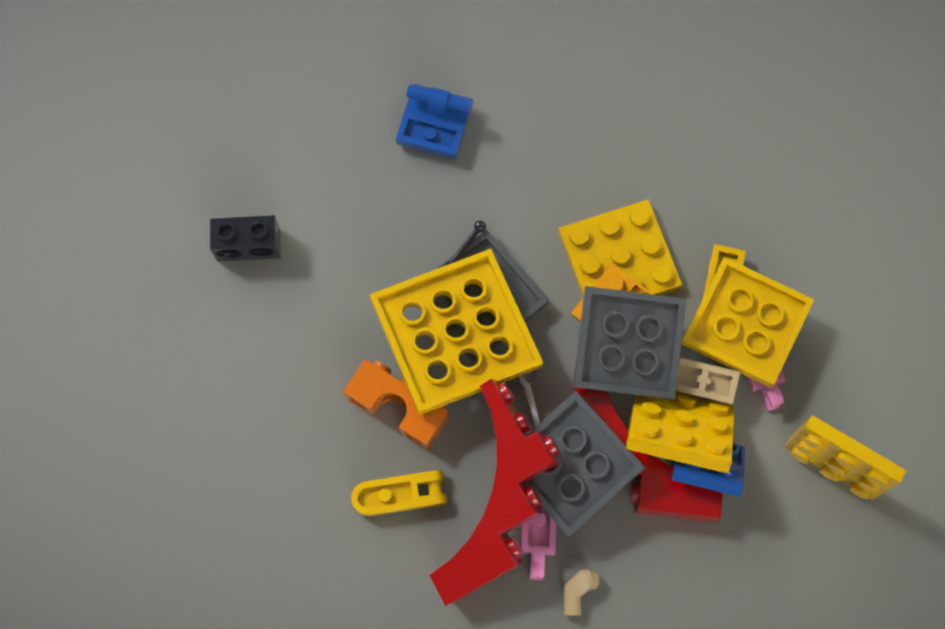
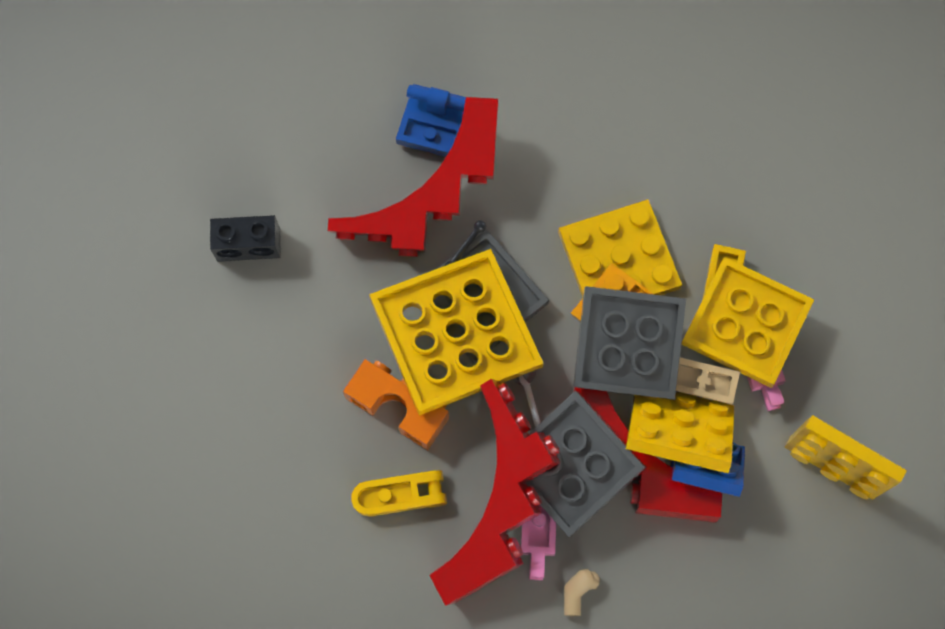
none -> red arch [327,97,499,257]

